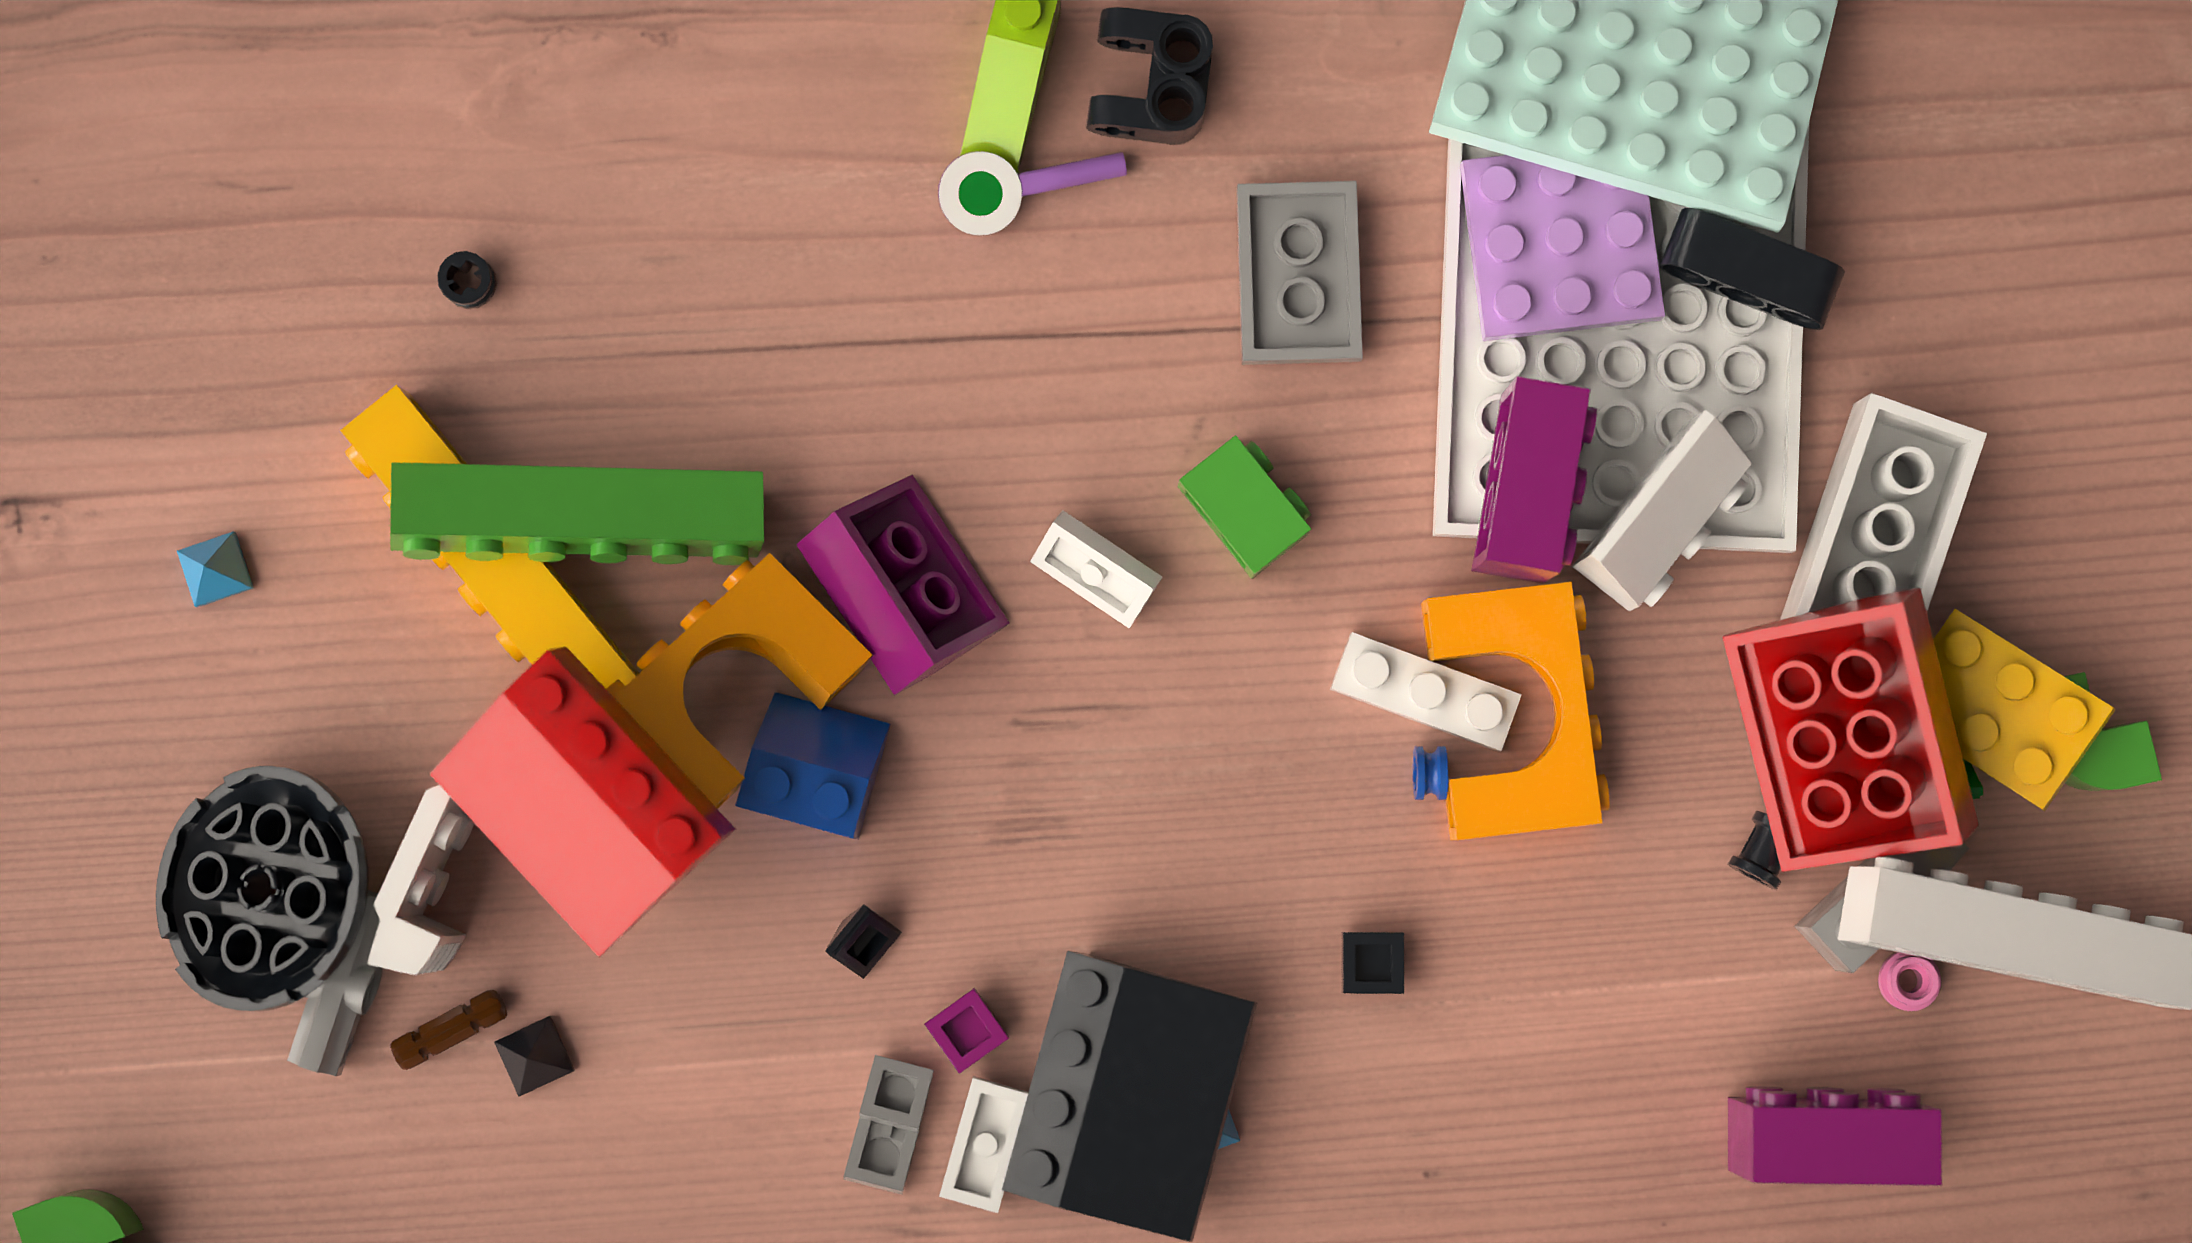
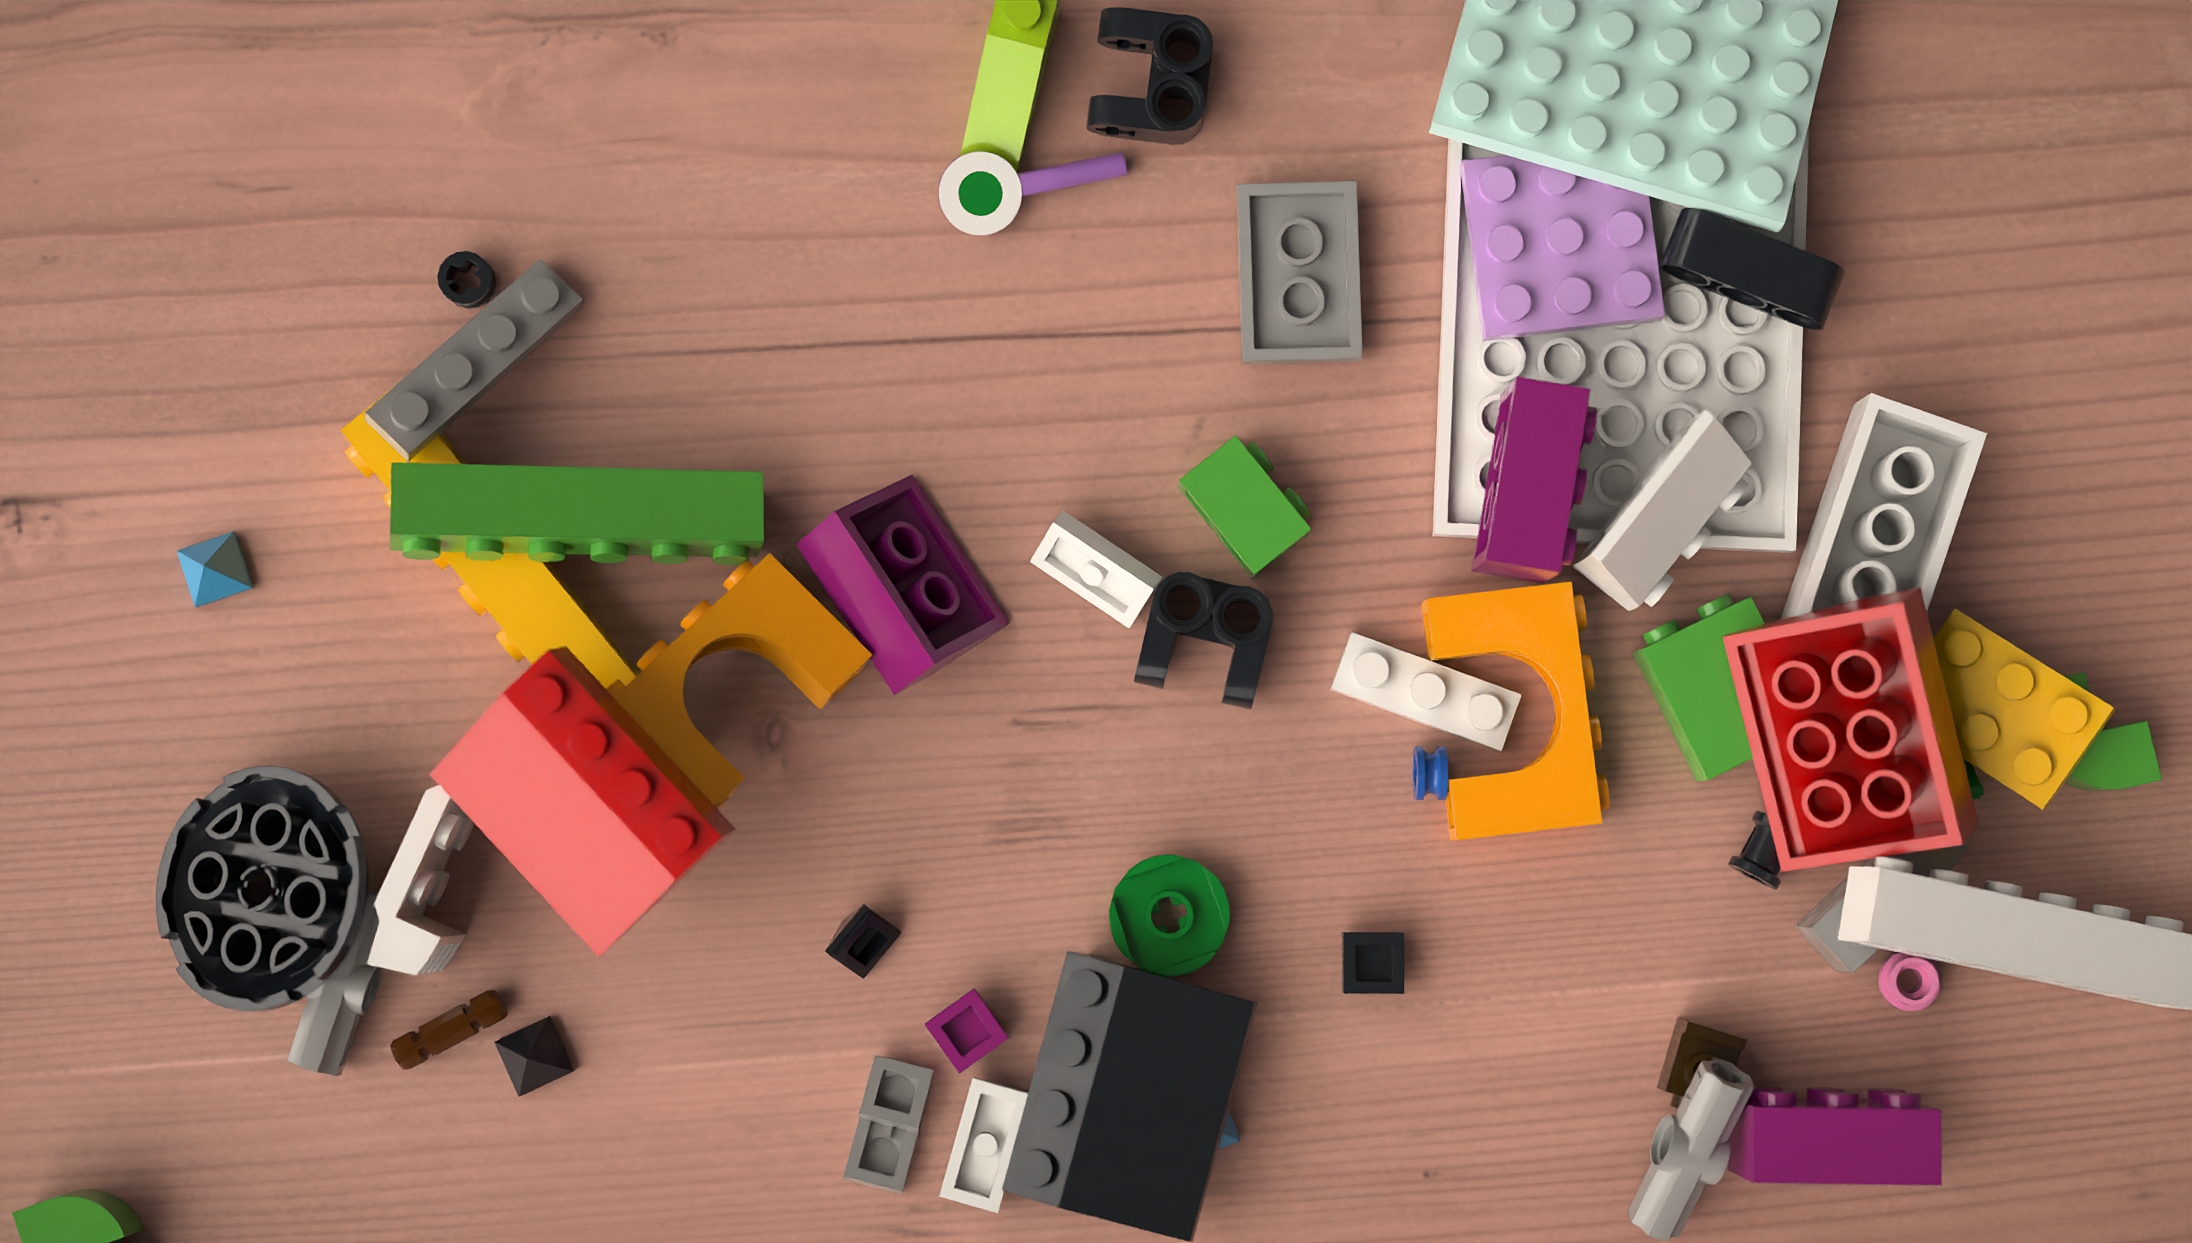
blue slope [735,692,891,840] -> none
none -> light grey plate [365,259,583,462]
none -> green plate [1109,854,1230,976]
none -> black piece [1134,572,1273,710]
none -> light grey piece [1628,1057,1754,1242]
none -> bright green brick [1632,593,1765,782]
none -> dark brown brick [1657,1018,1747,1108]

